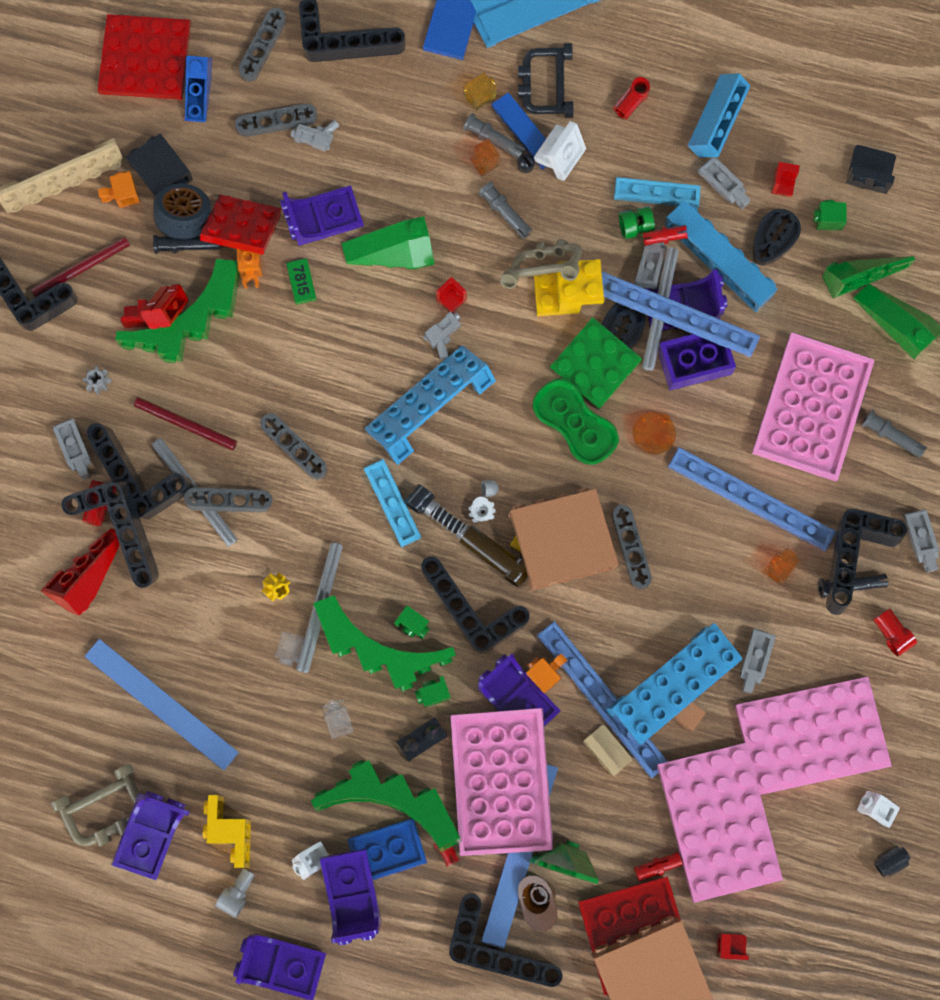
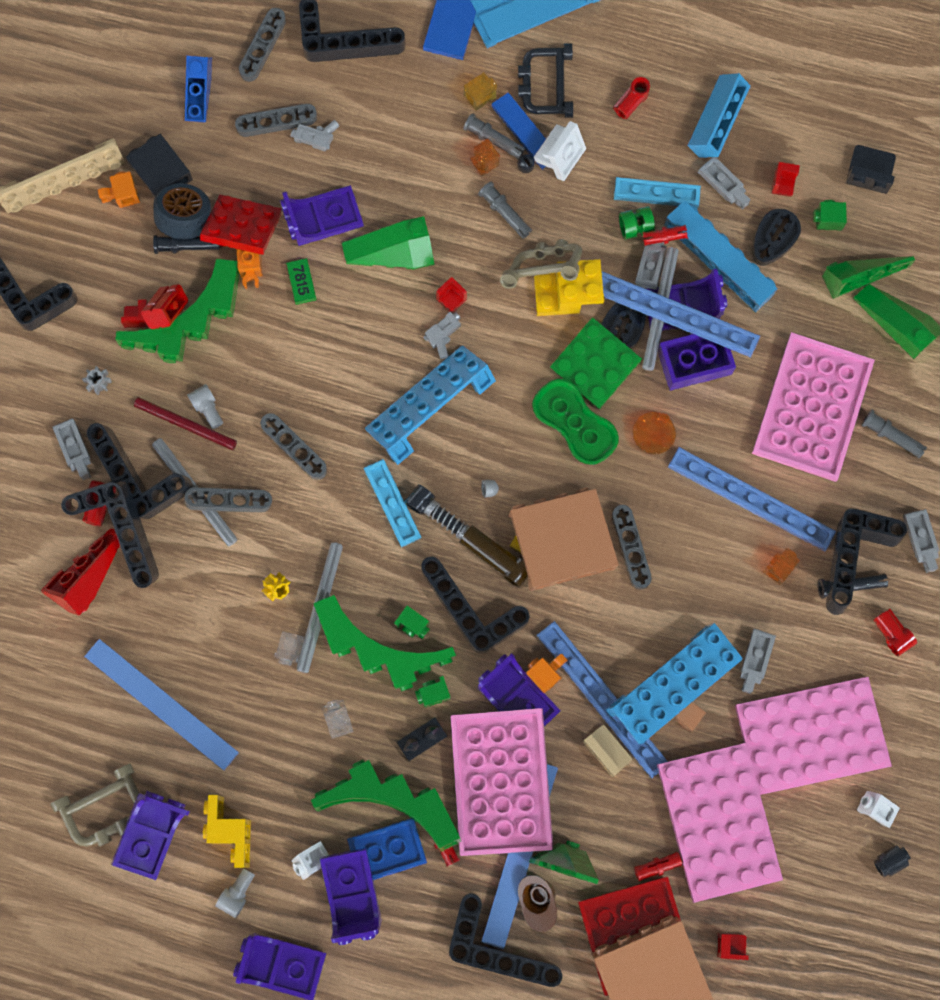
dark red piece [30,237,130,298] -> none
red plate [97,14,191,100] -> none
white animal [468,497,496,522] -> none
none -> light grey pin [187,384,223,429]

